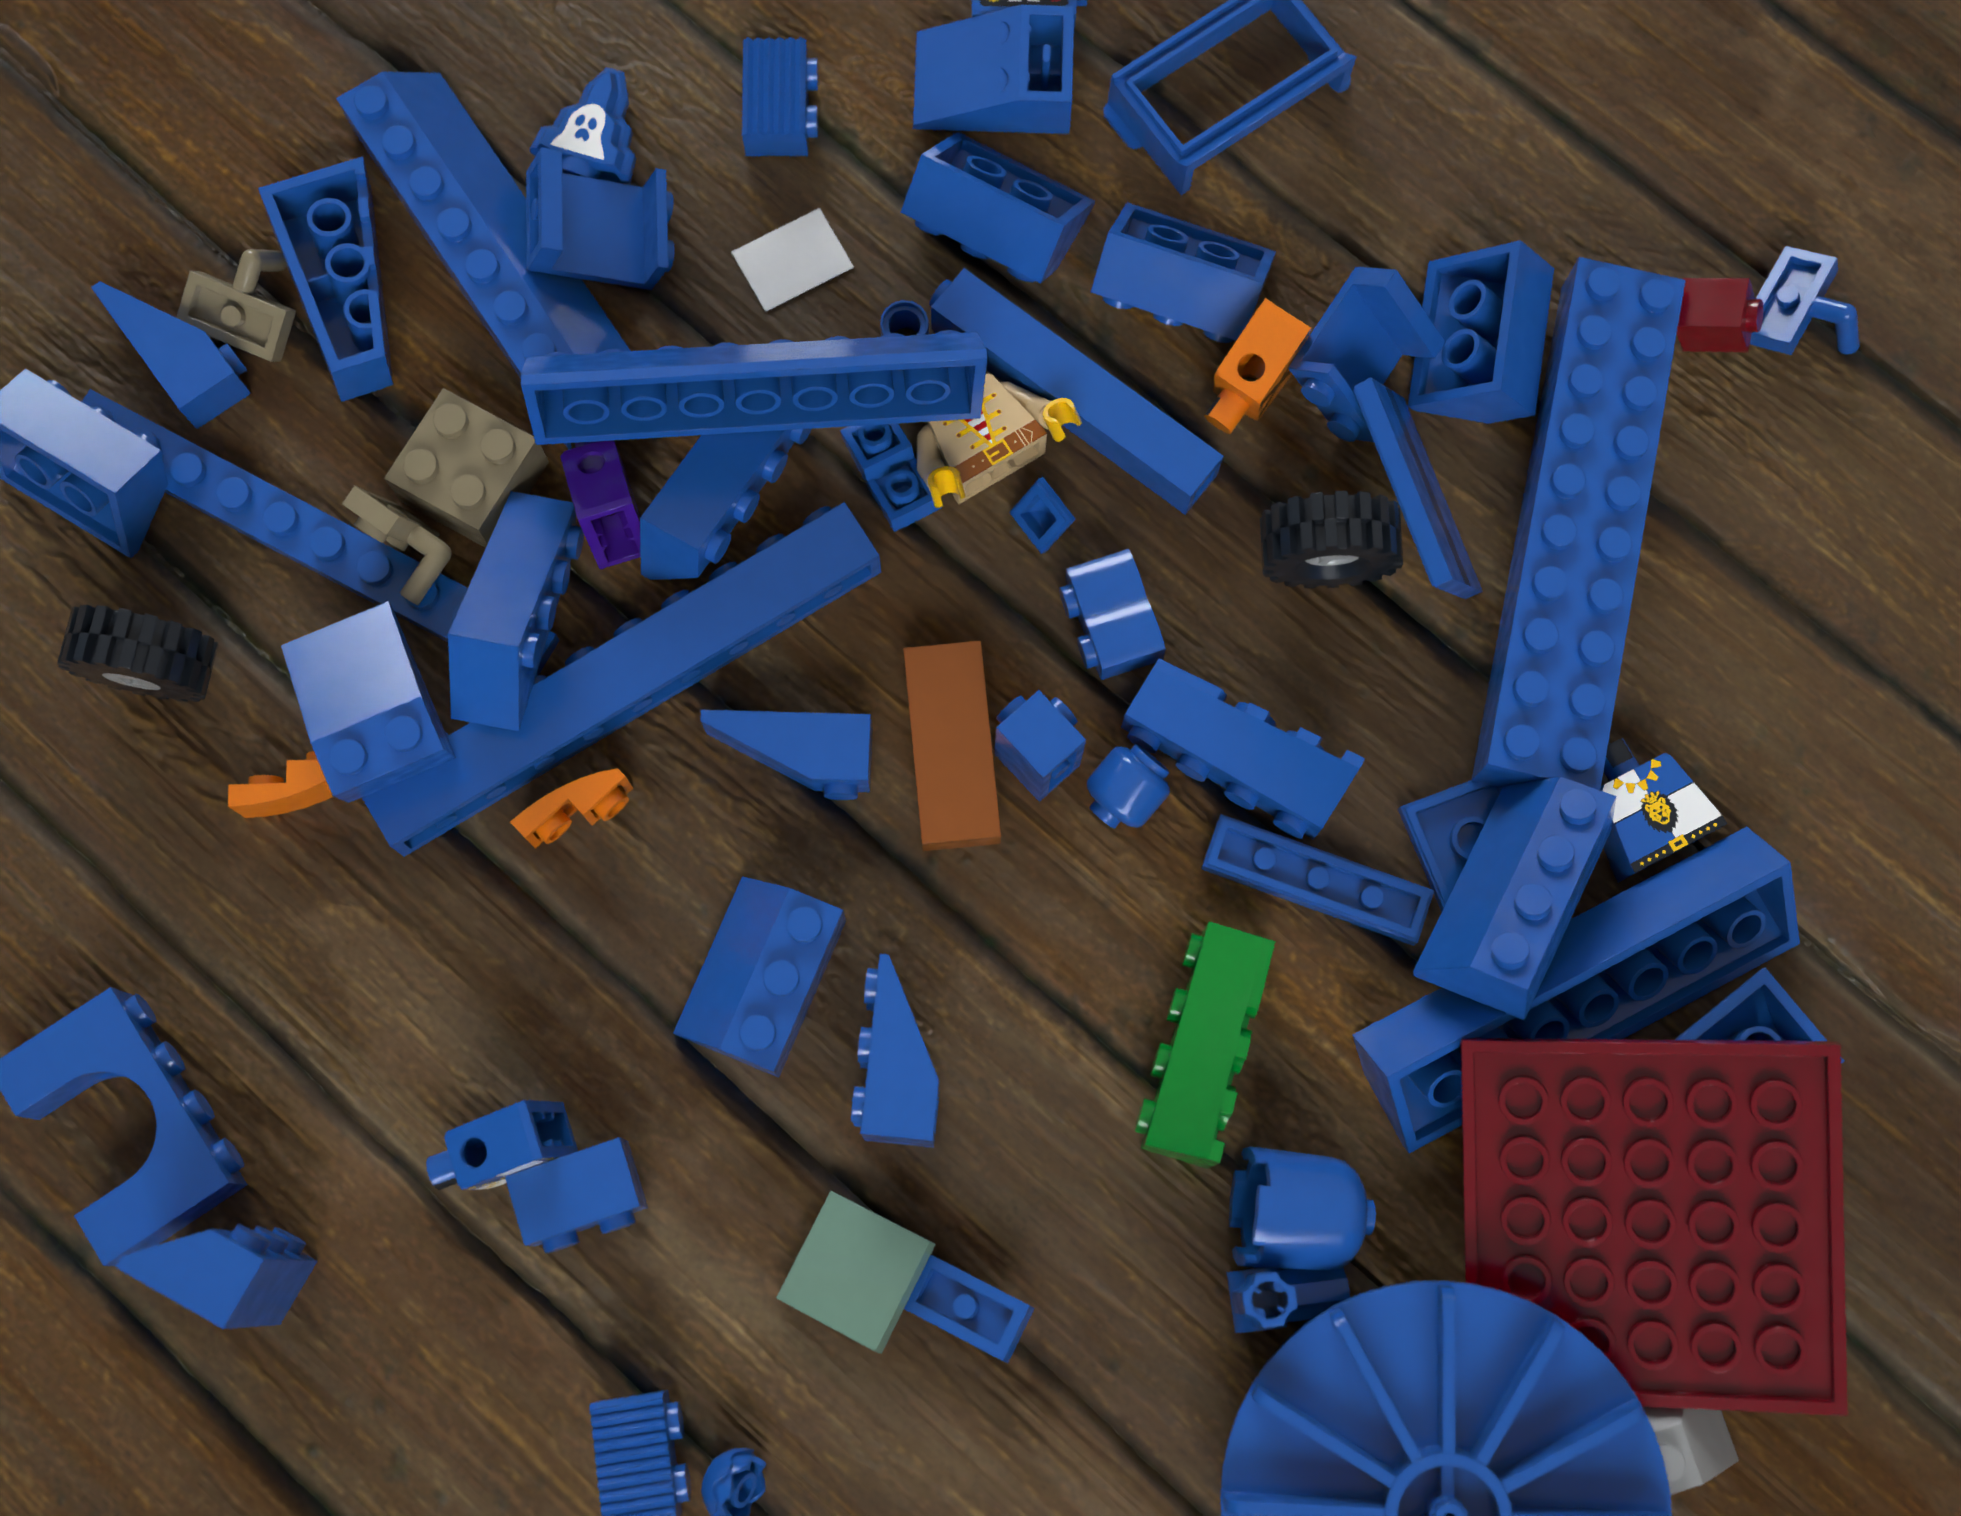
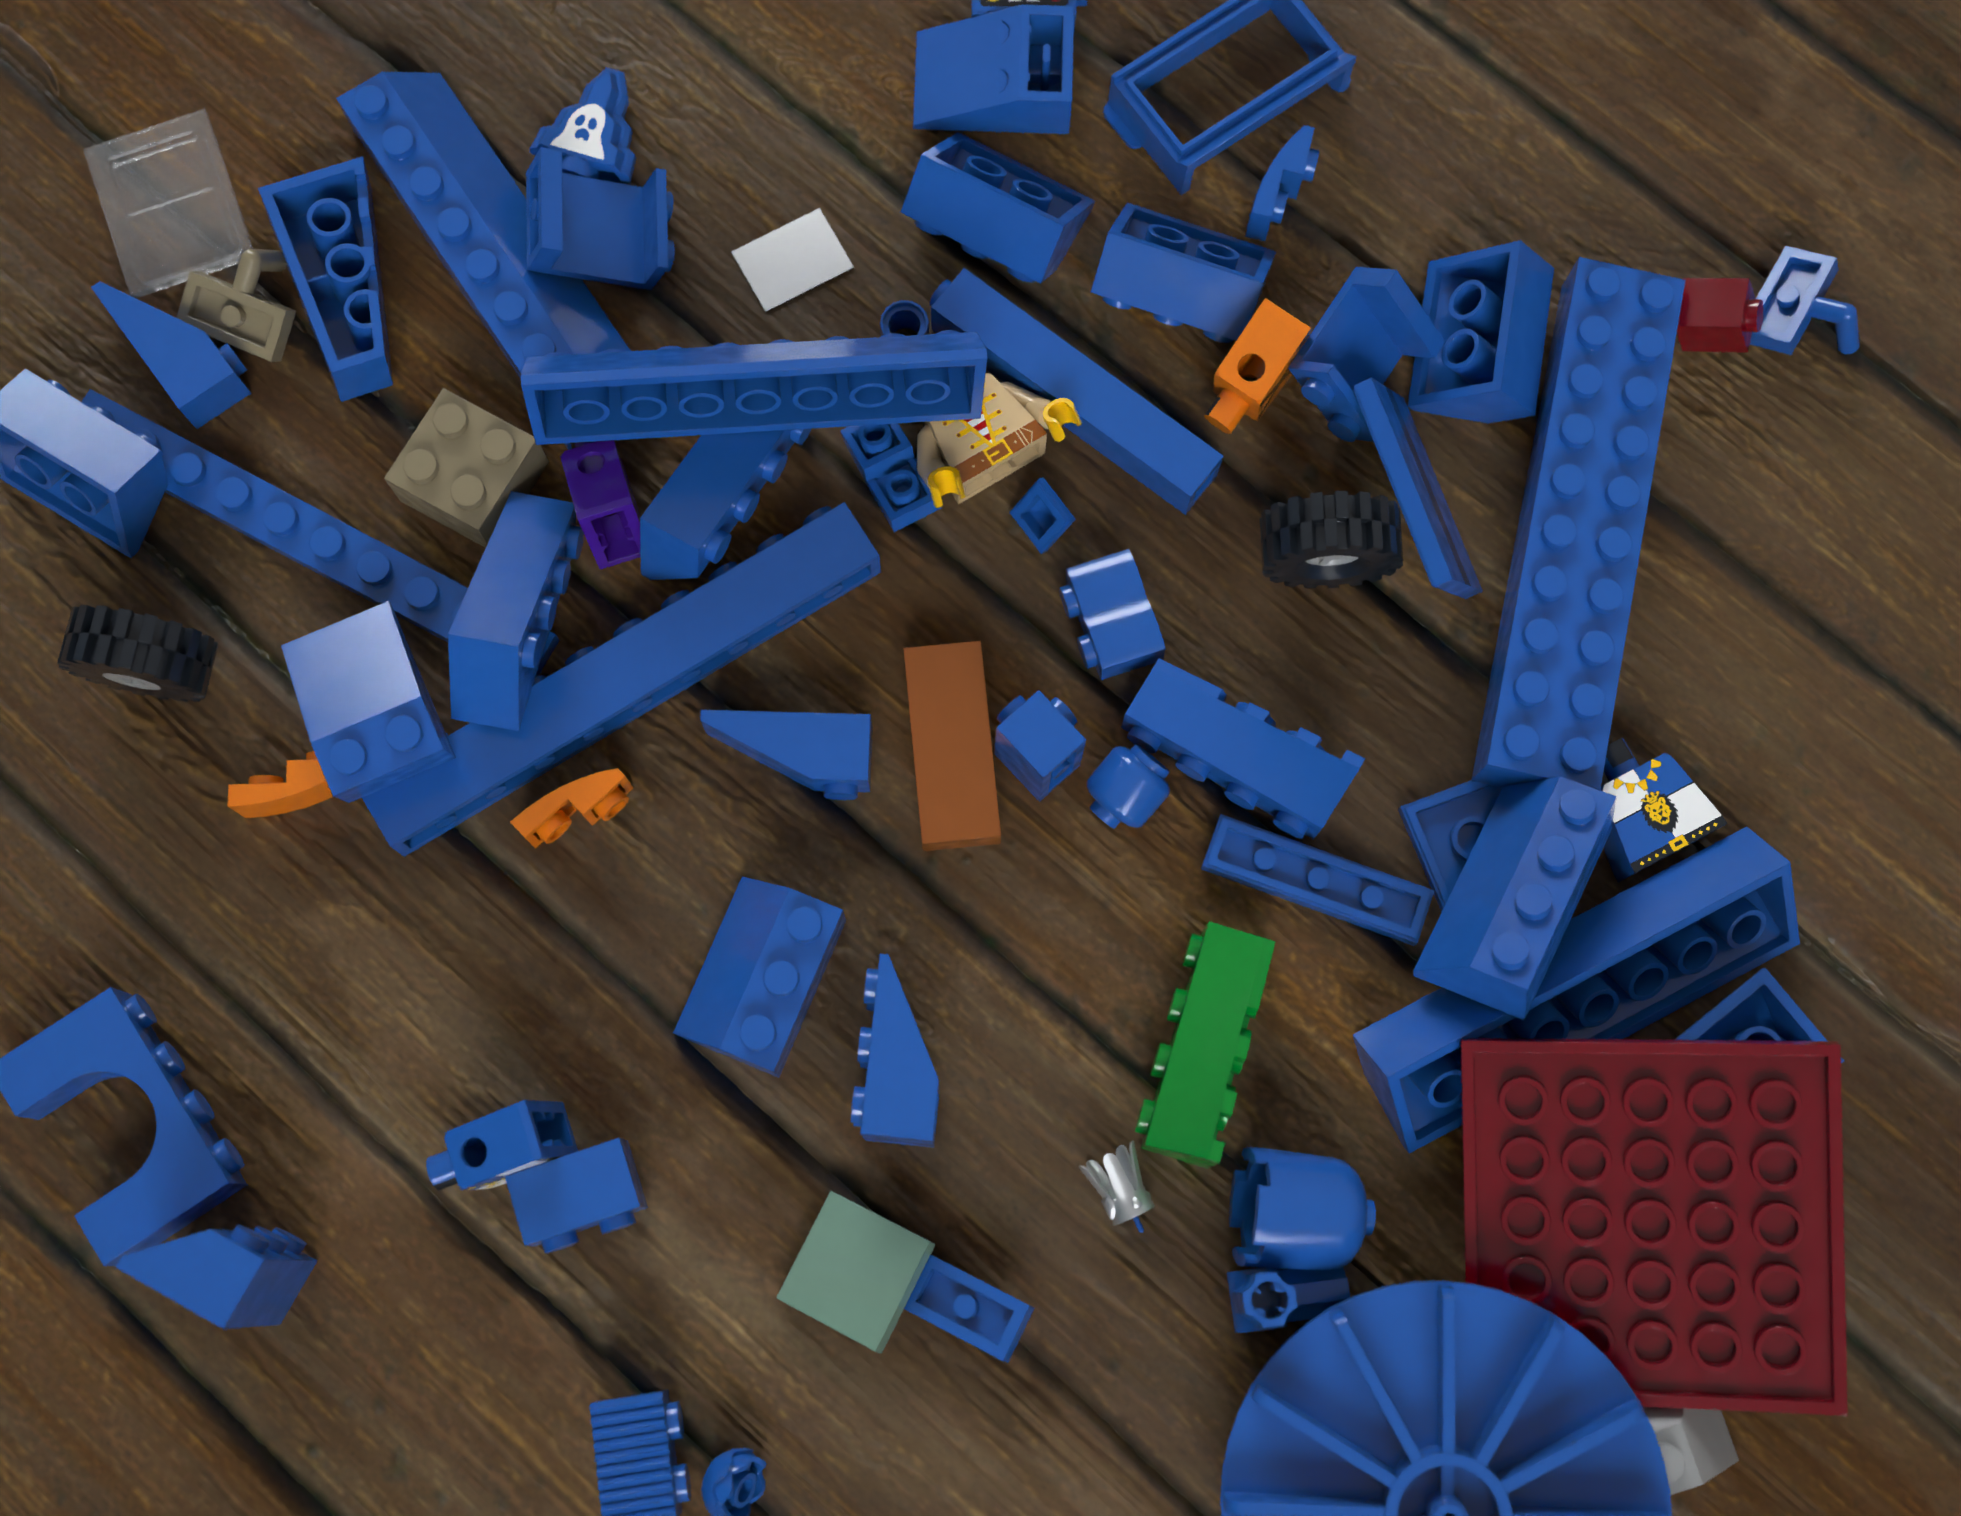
dark tan plate [342,485,452,605] -> none
blue brick [742,37,819,156] -> none
none -> clear piece [83,109,254,298]
none -> flat silver piece [1078,1140,1155,1233]
none -> blue slope [1245,125,1320,241]

